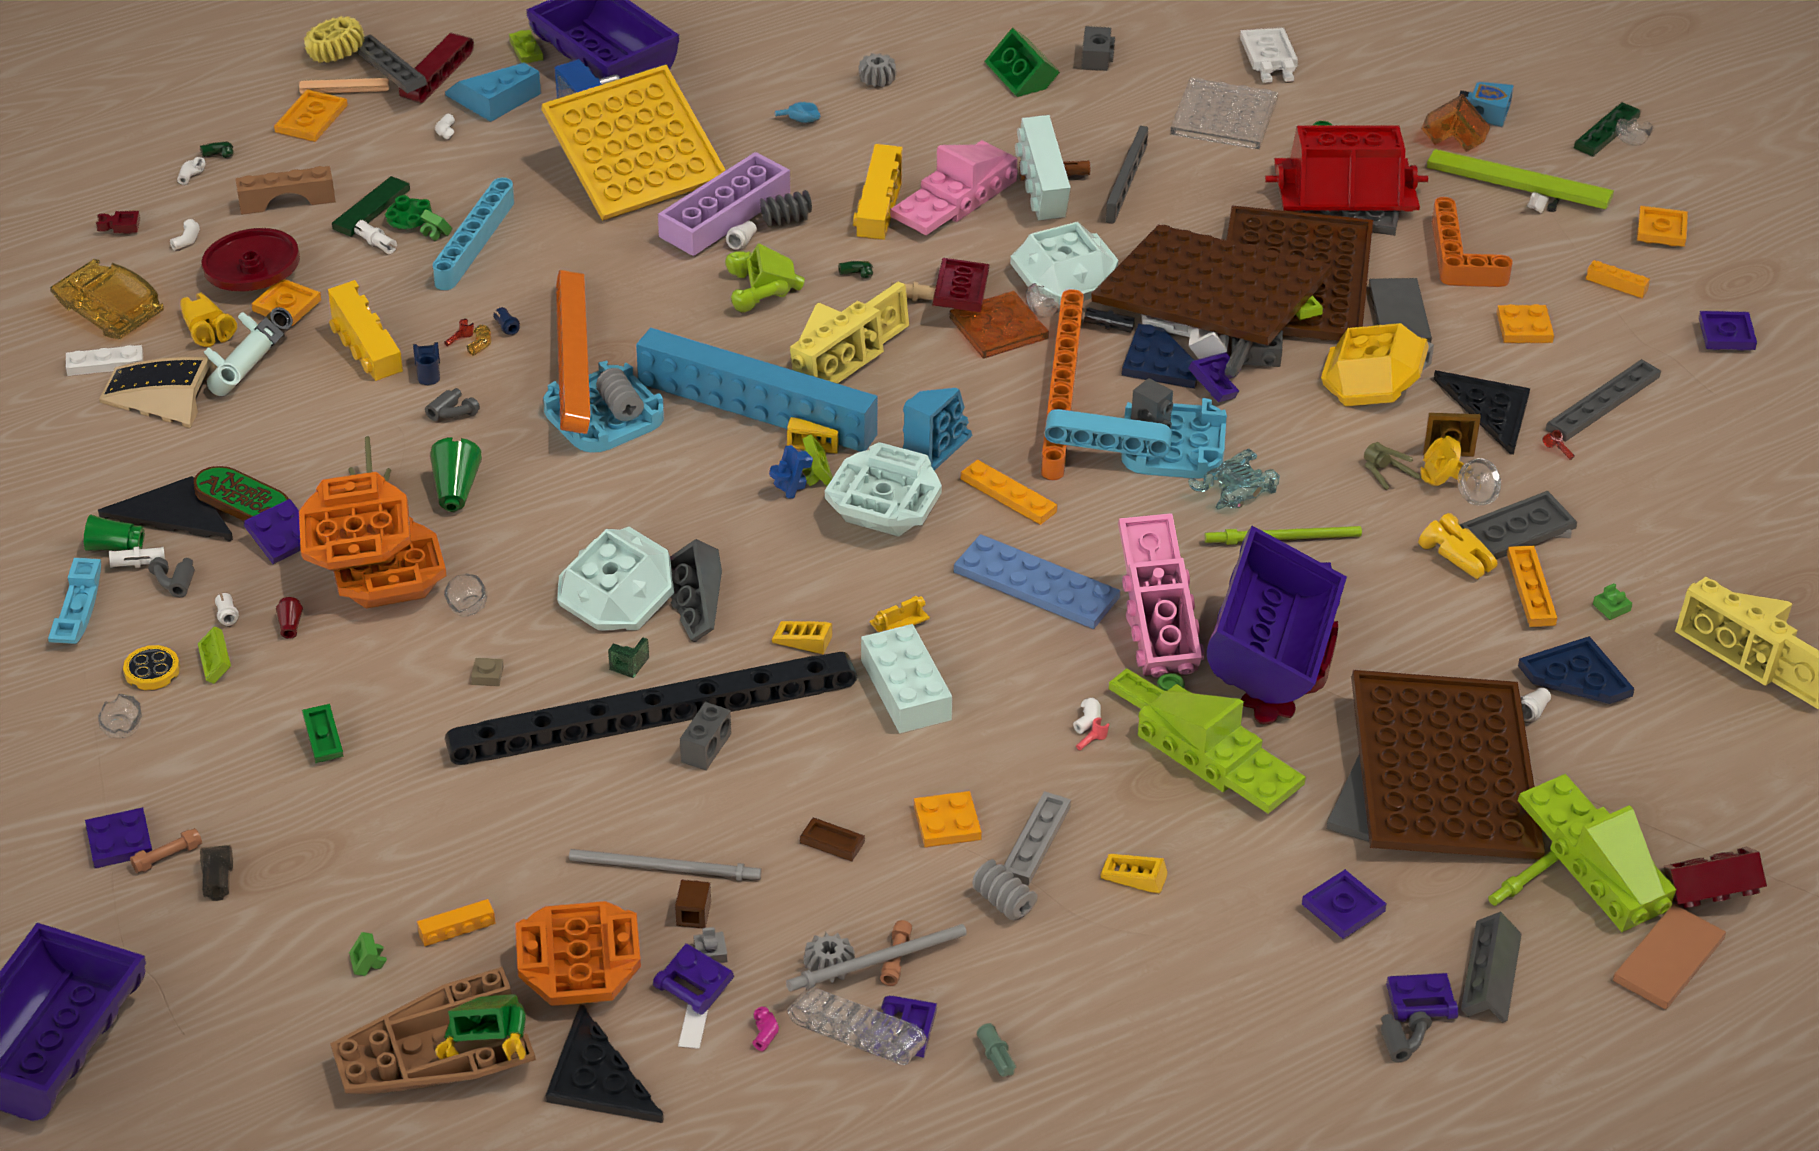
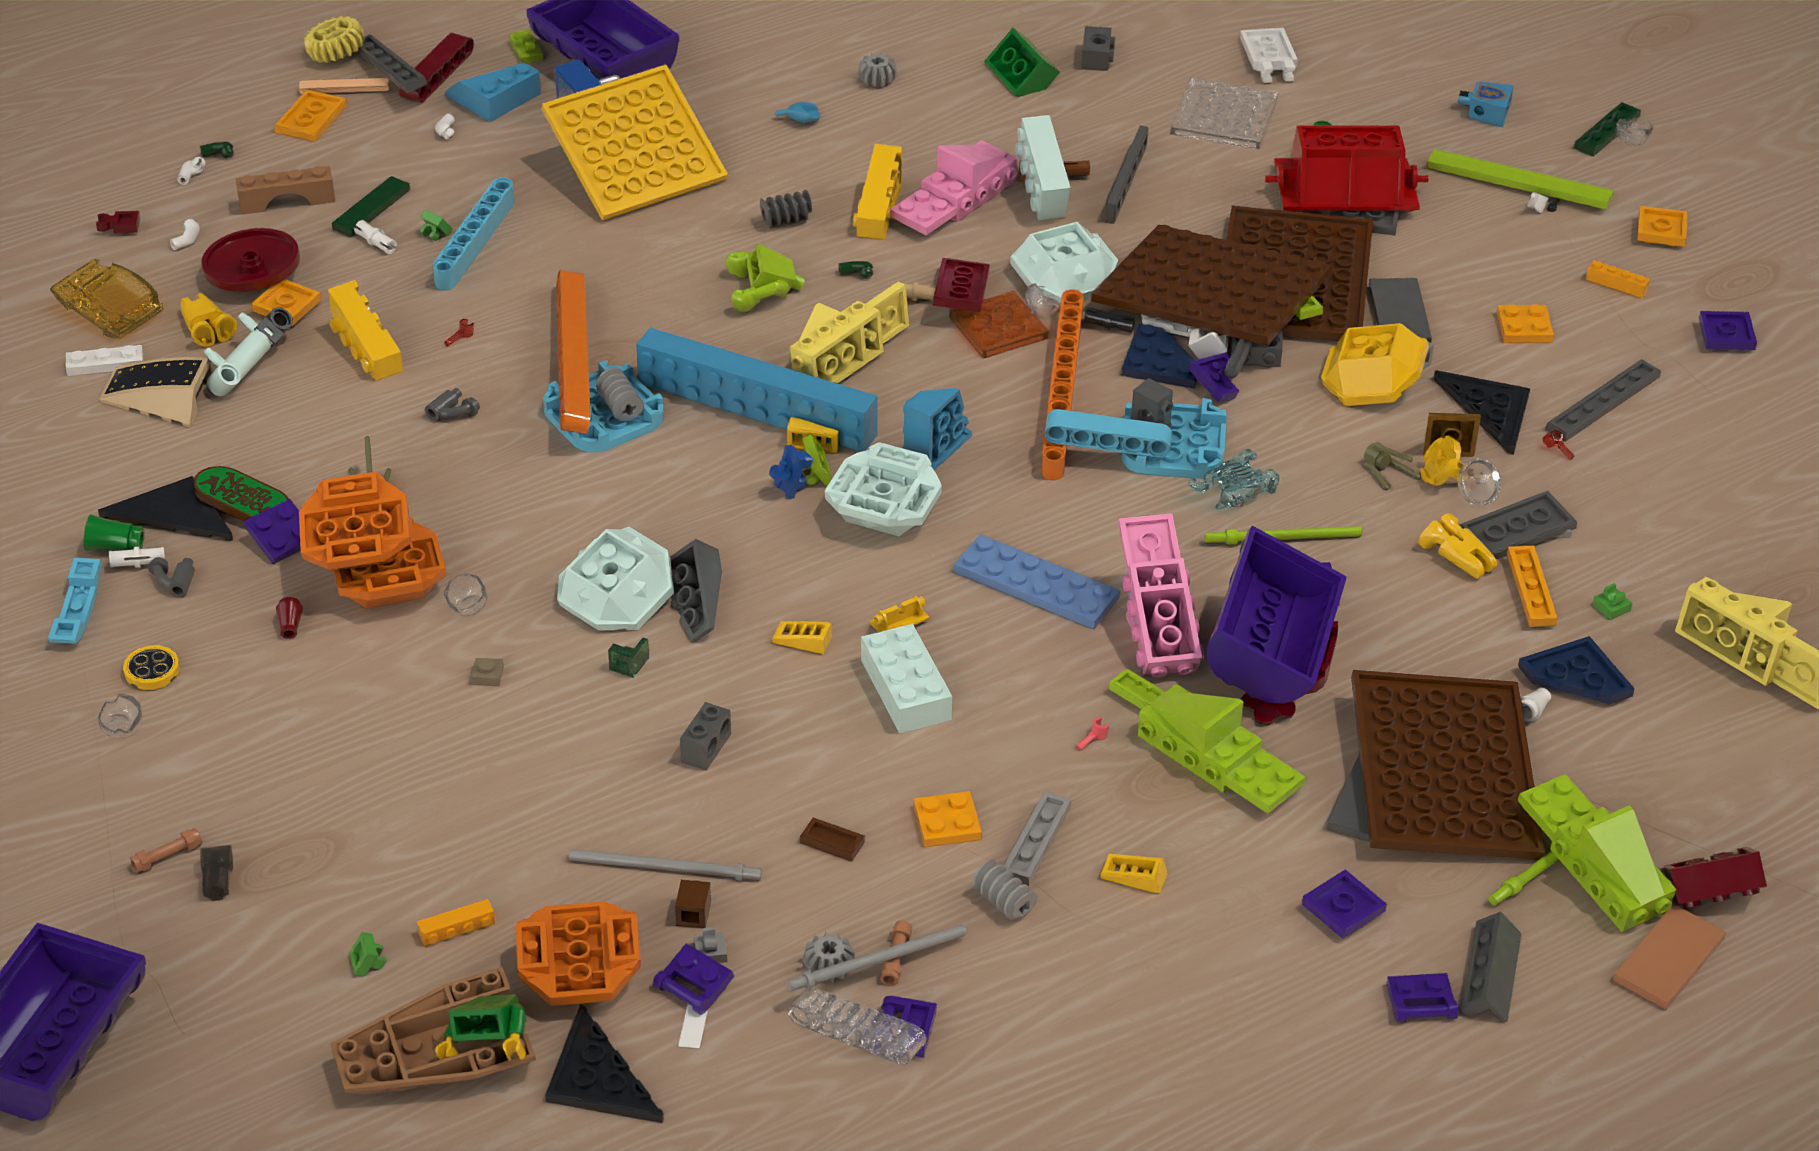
dark purple plate [85,807,152,869] -> none
lime plate [198,626,231,684] -> none
white pin [215,593,239,626] -> none
green plate [302,704,343,763] -> none
green dish [385,195,432,229] -> none
dark blue piece [413,342,440,385] -> none
green cone [430,437,482,512] -> none
black beam [444,652,857,765] -> none
clear yellow arm [467,324,491,356] -> none
dark blue pin [493,307,520,335] -> none
lavender brick [658,152,790,256] -> none
white cone [726,221,757,249] -> none
dark pink arm [753,1006,779,1051] -> none
light orange plate [961,459,1057,525] -> none
sand green axle [977,1023,1016,1077] -> none
white arm [1073,698,1101,734] -> none
bright green tile [1157,673,1185,691] -> none
dark grey plant [1380,1012,1432,1063] -> none
clear orange brick [1421,94,1490,152] -> none
orange beam [1432,197,1513,287] -> none

